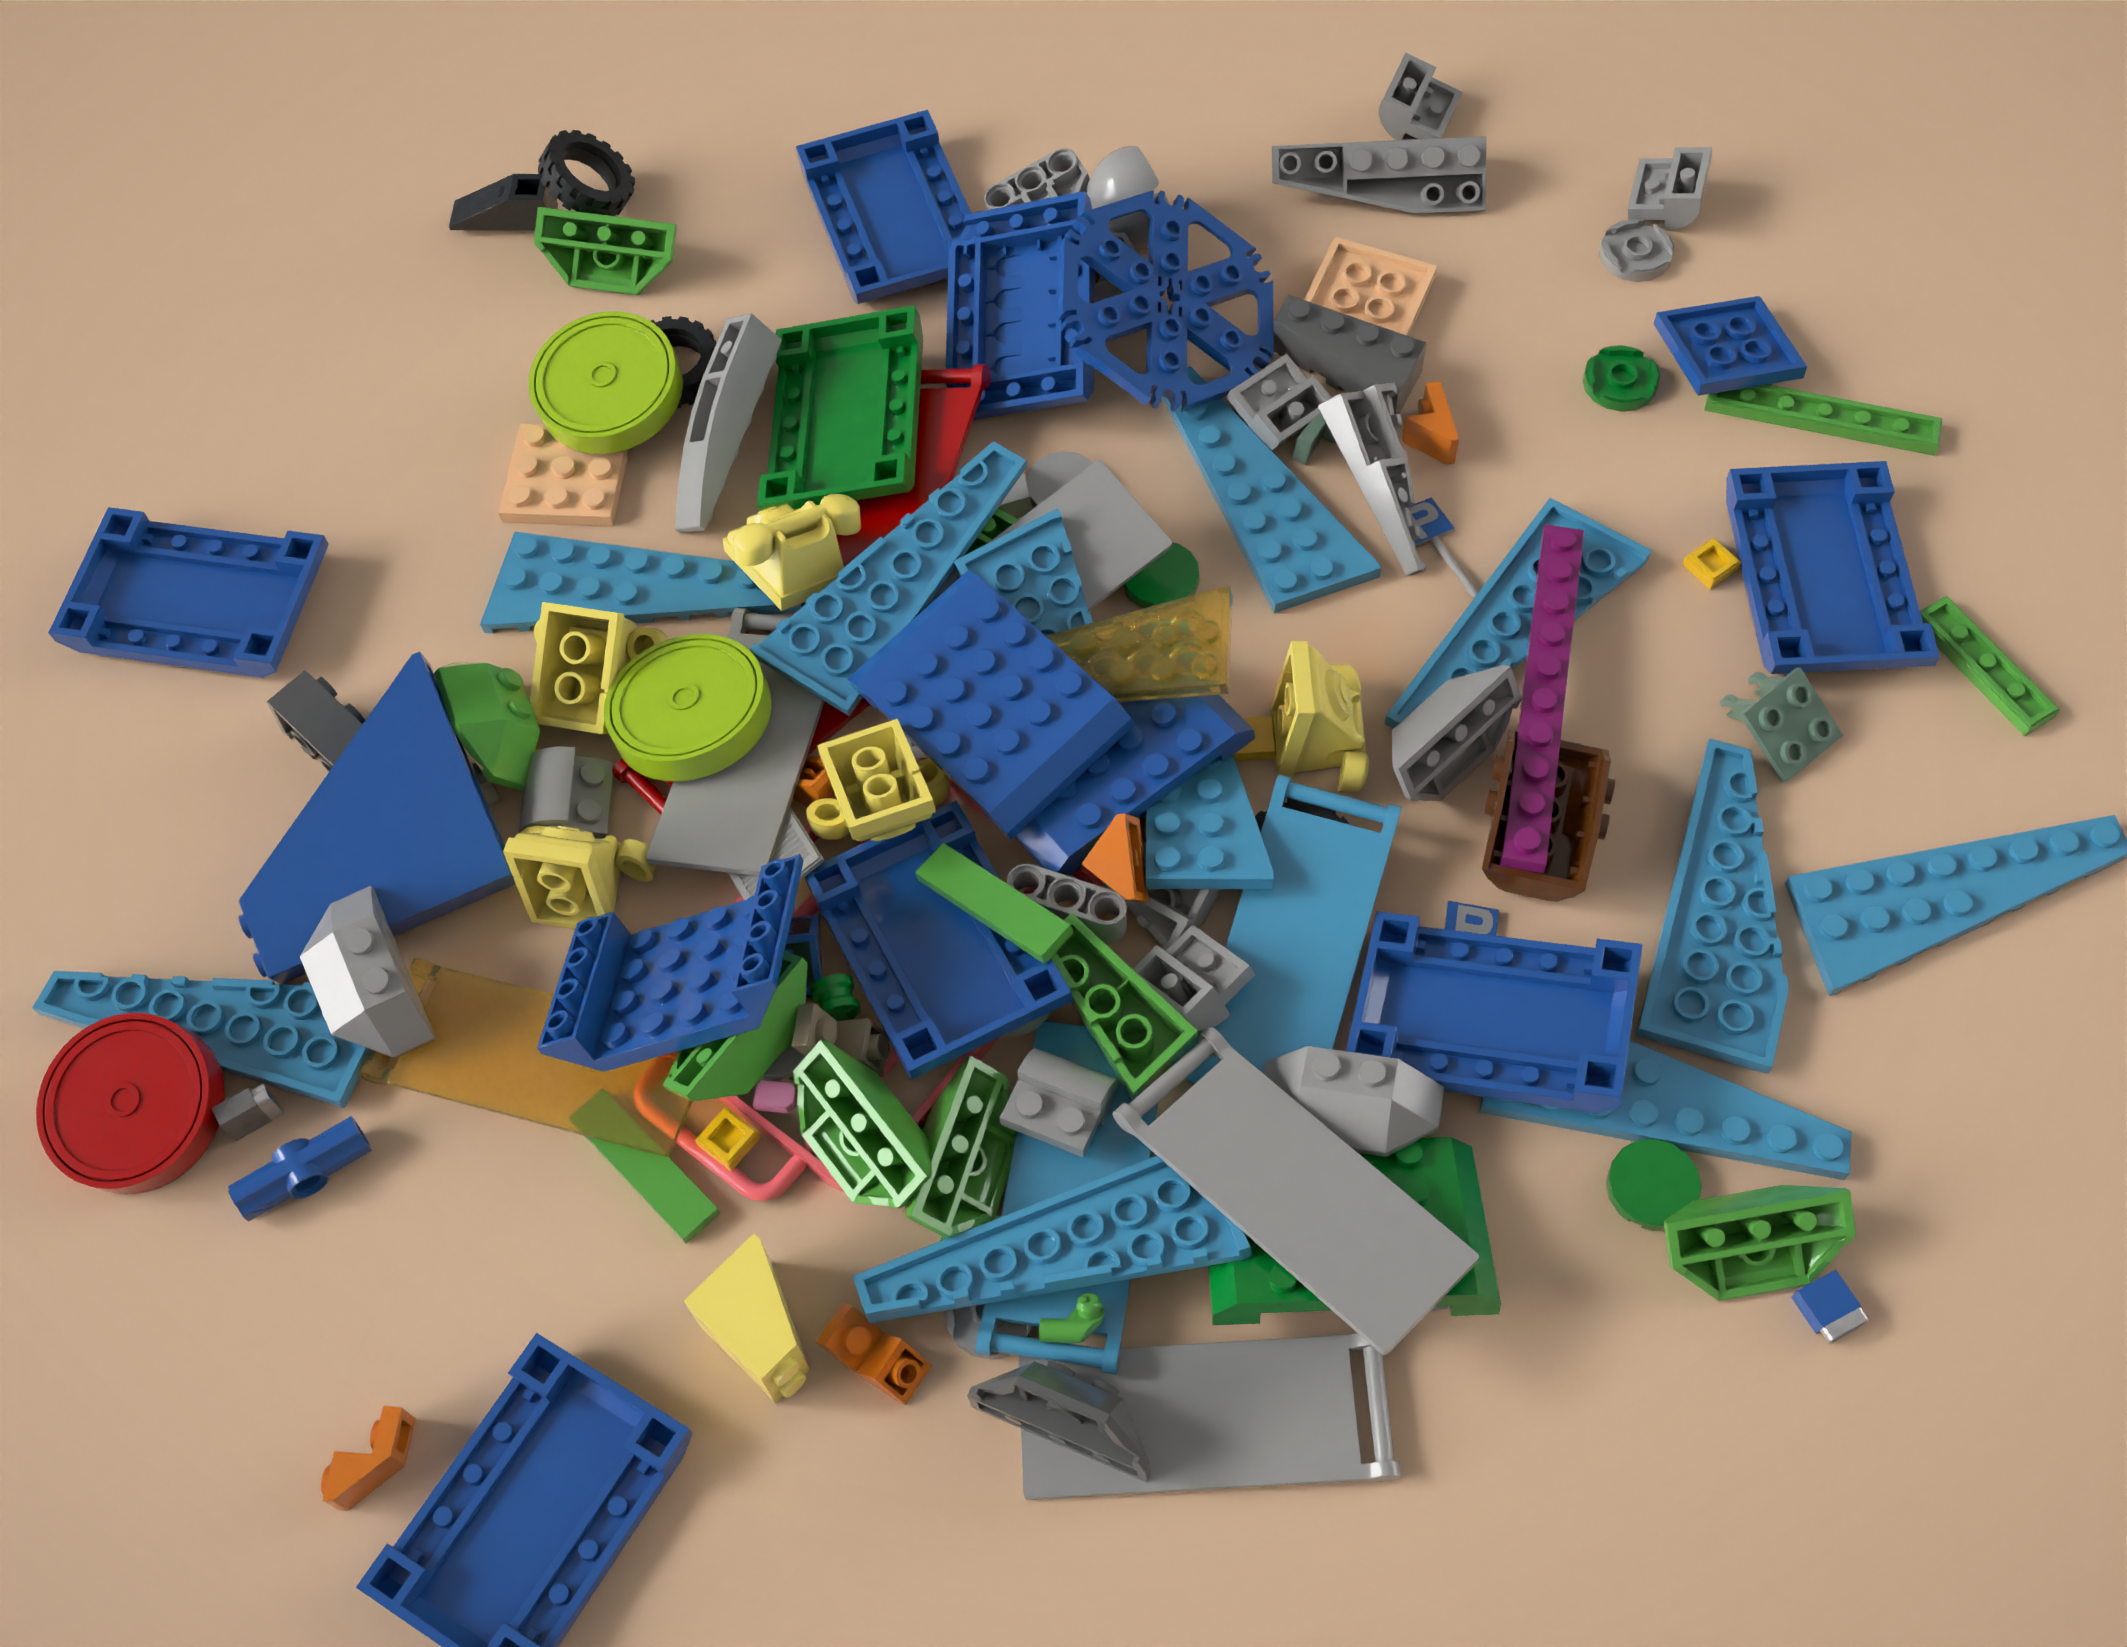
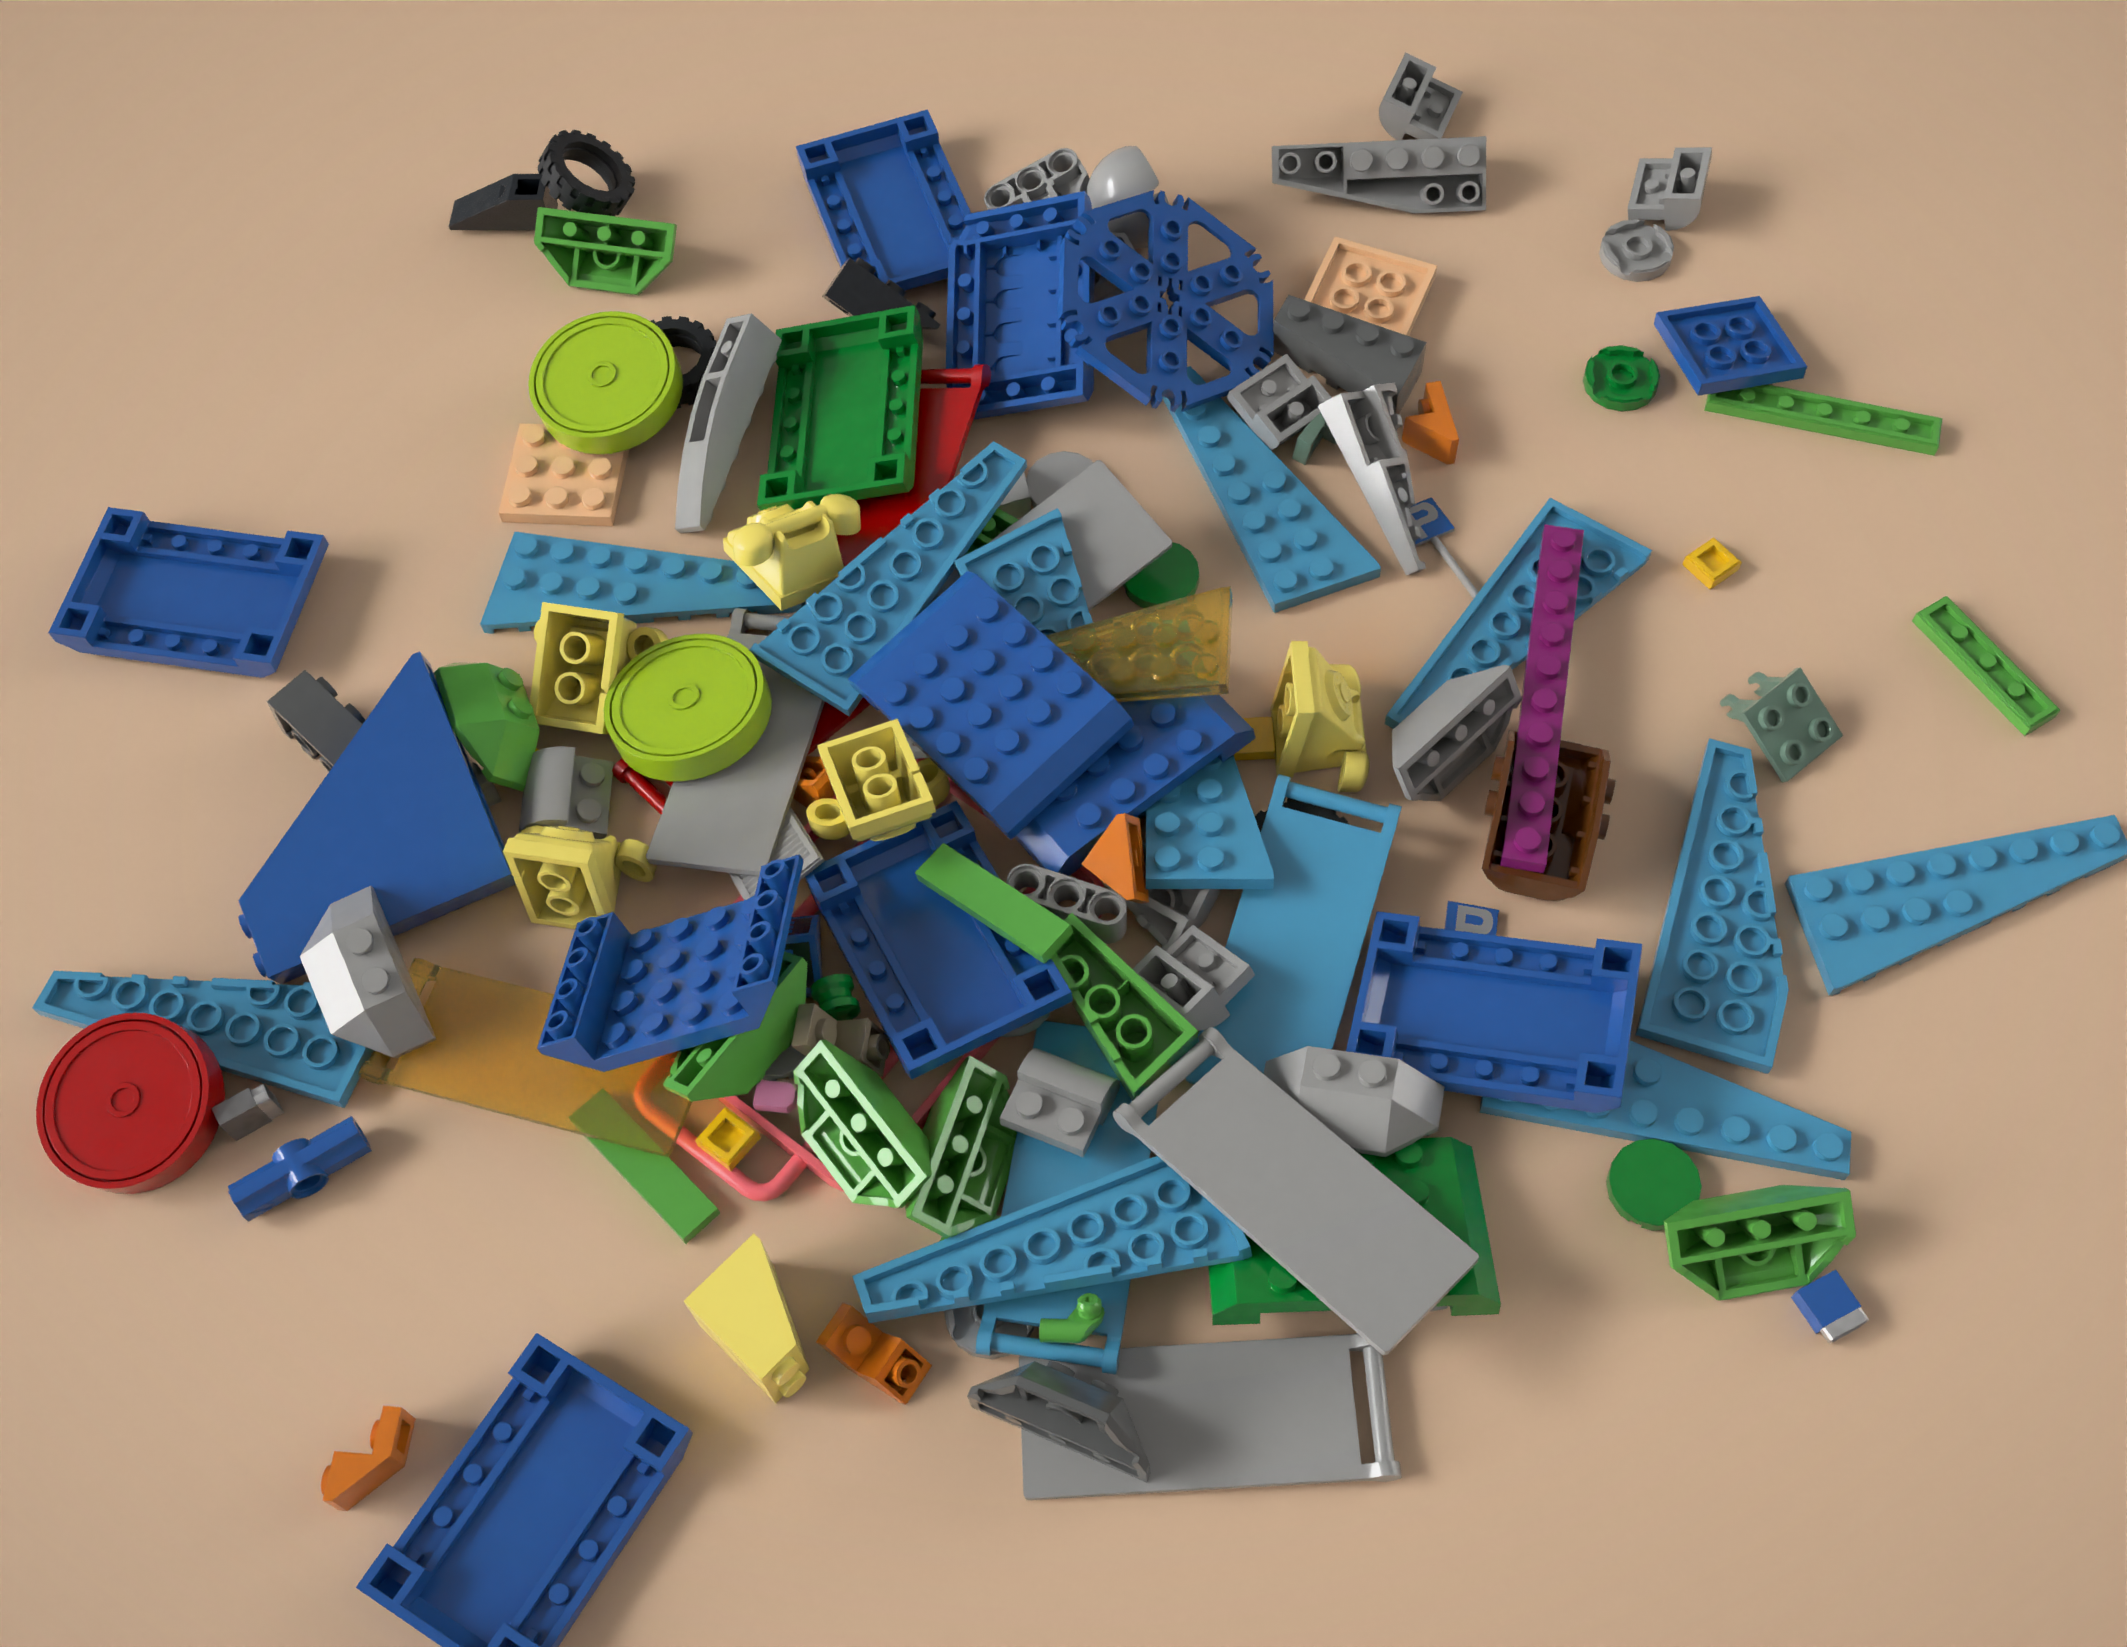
blue slope [1726,461,1940,674] -> none
none -> black slope [822,257,941,330]

